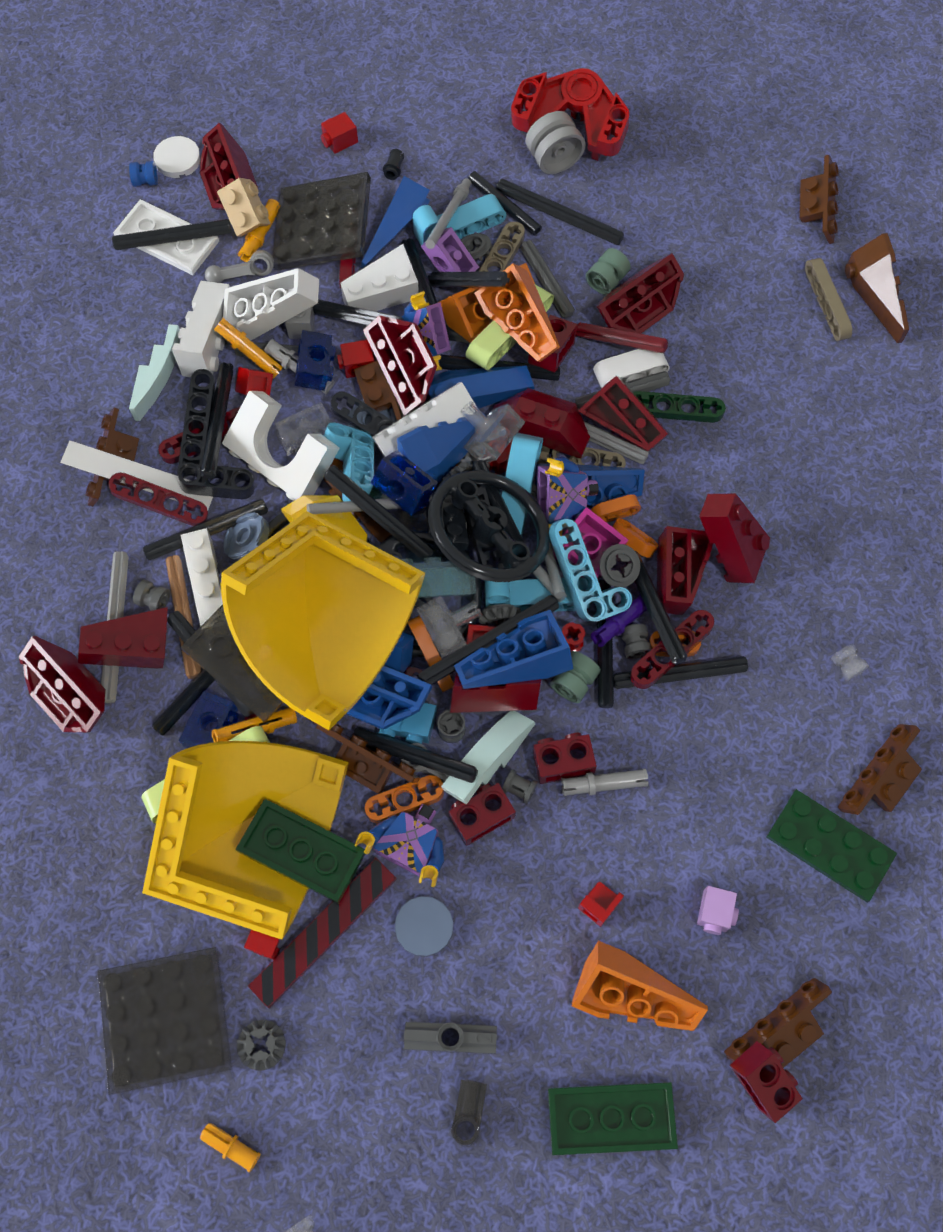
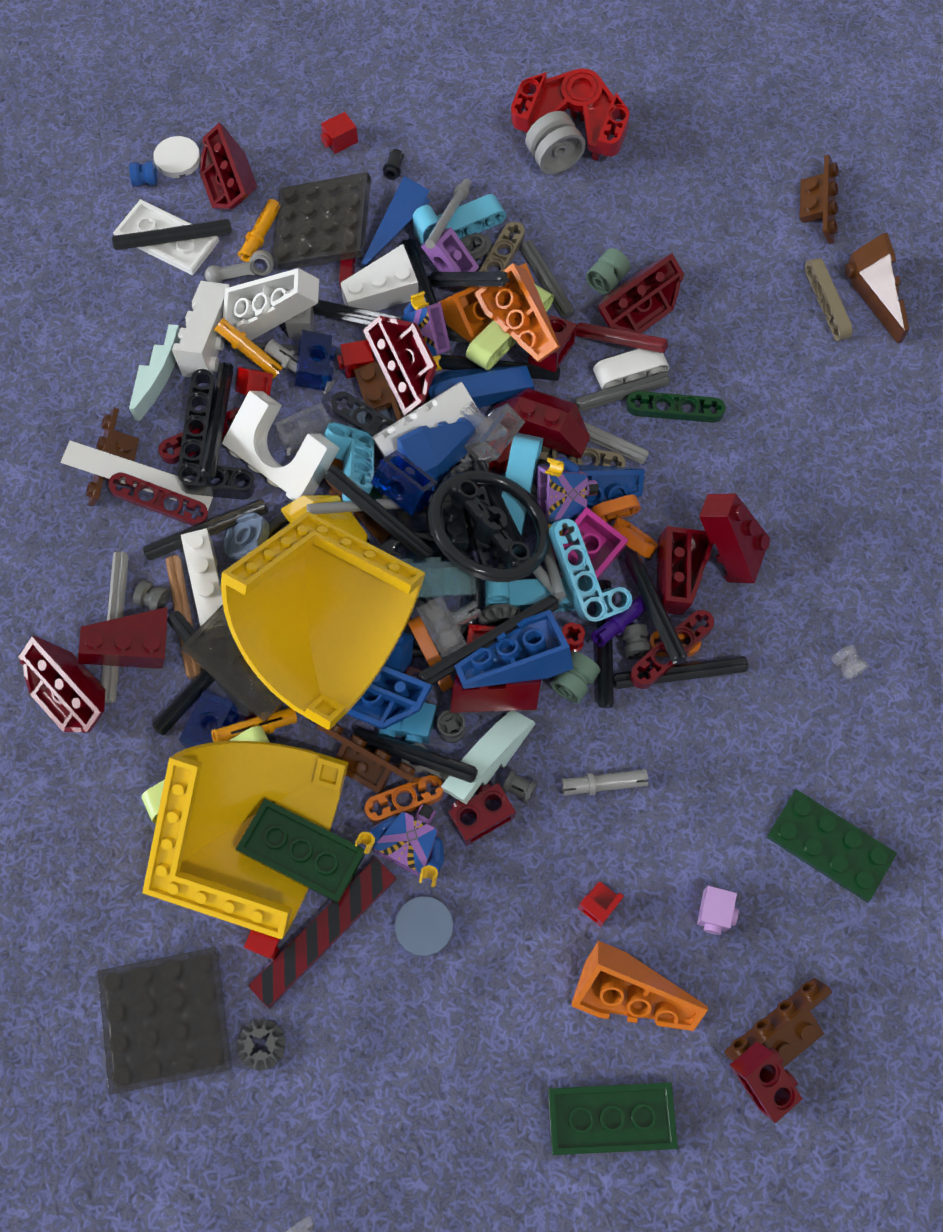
light orange axle [200,1123,261,1173] -> none
tan bracket [217,178,270,237] -> none
dark grey piece [404,1022,497,1054] -> none
clear smoke piece [451,1080,487,1147] -> none
black piece [468,171,542,236] -> none
black axle [496,178,624,245] -> none
dark red brick [533,733,597,784] -> none
dark red wedge [578,376,670,451] -> none
dark grey gear [598,544,640,587] -> none
reddish brown bracket [838,724,922,815] -> none

